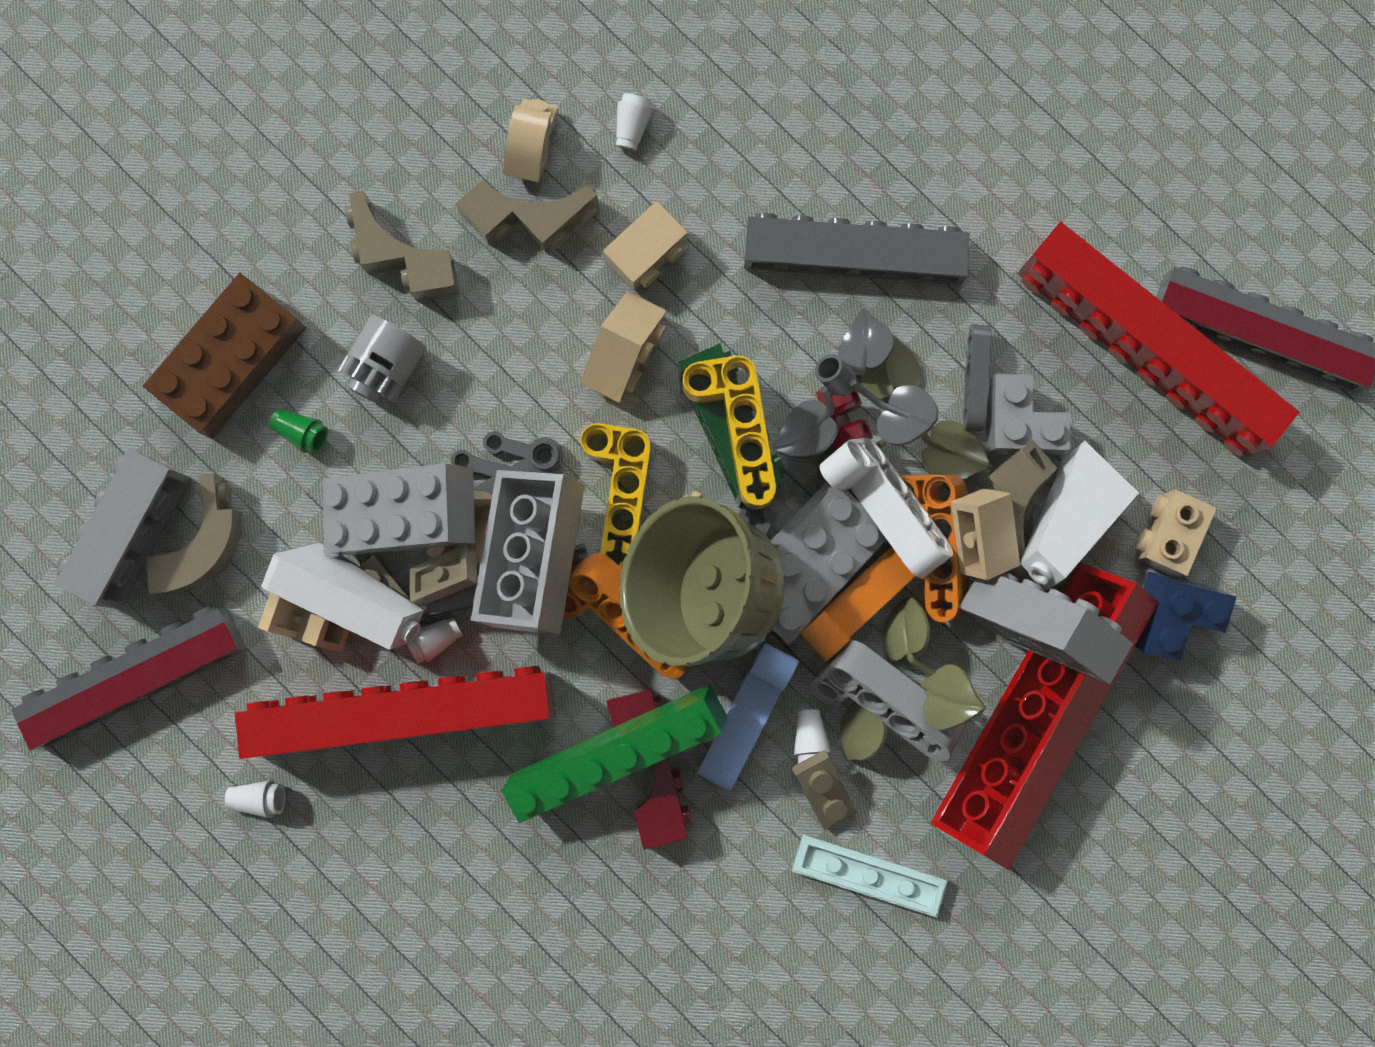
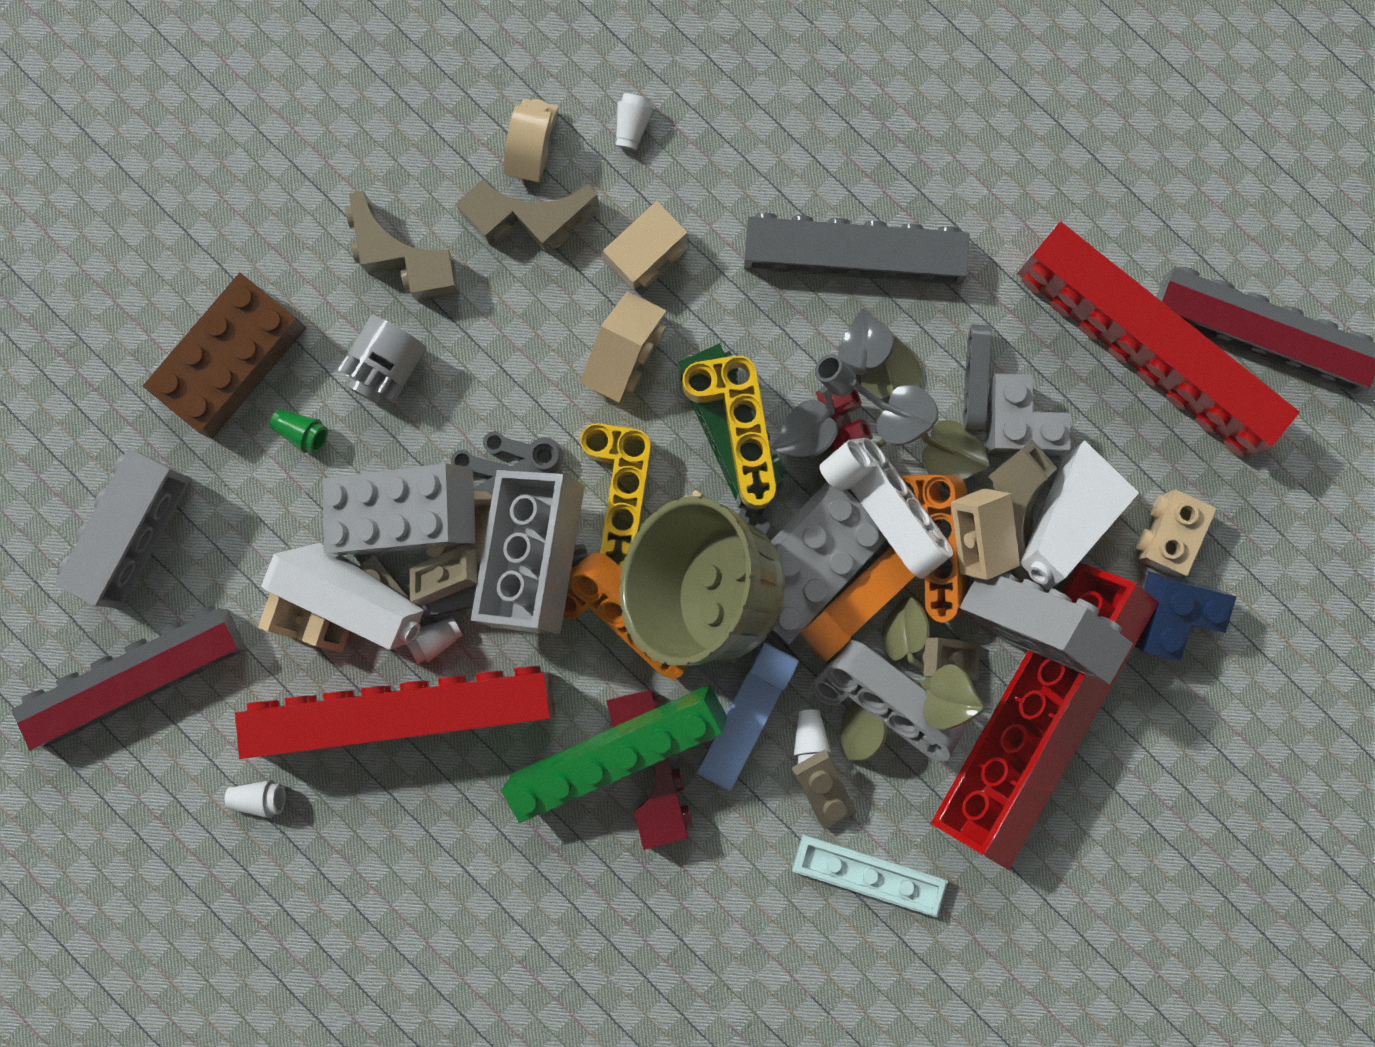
dark tan arch [145,473,242,596] -> none
none -> dark tan plate [922,637,980,680]

